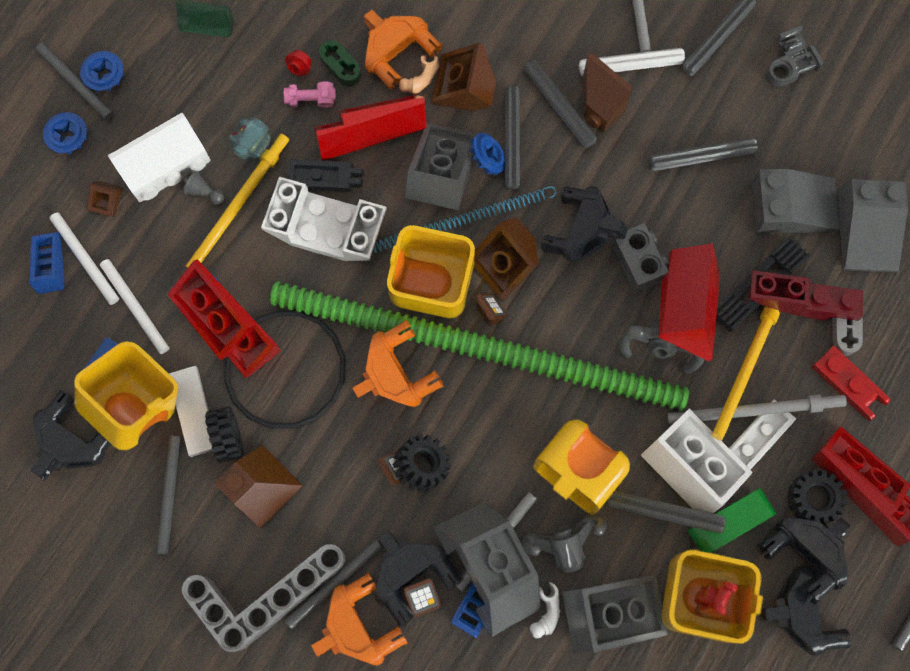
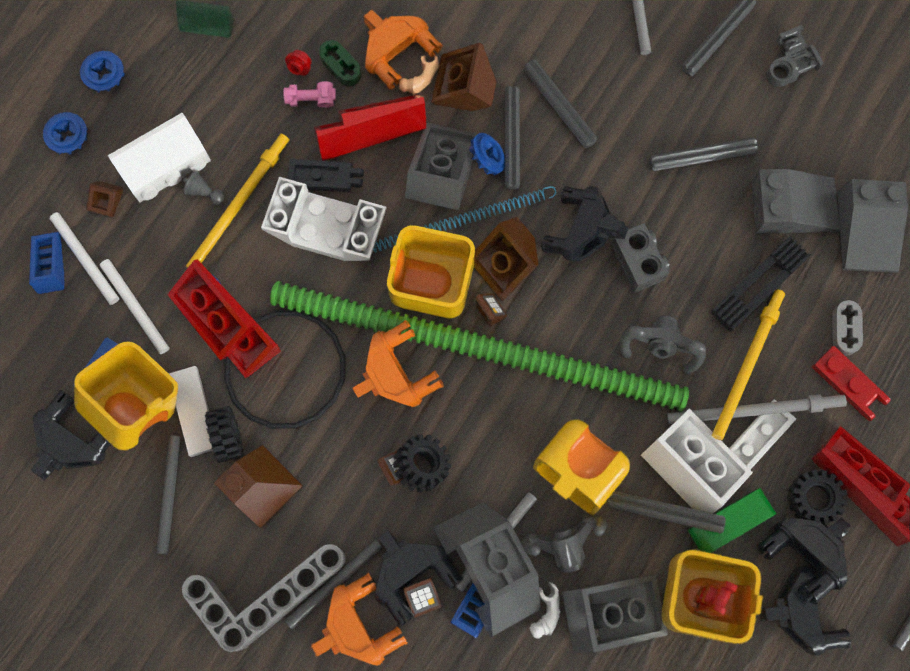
dark grey bar [35,43,114,121] -> none
clear light blue head [229,117,271,160] -> none
white axle [579,48,685,76] -> none
reddish brown slope [582,52,633,133] -> none
red slope [658,243,720,362] -> none
dark red slope [749,270,863,321] -> none

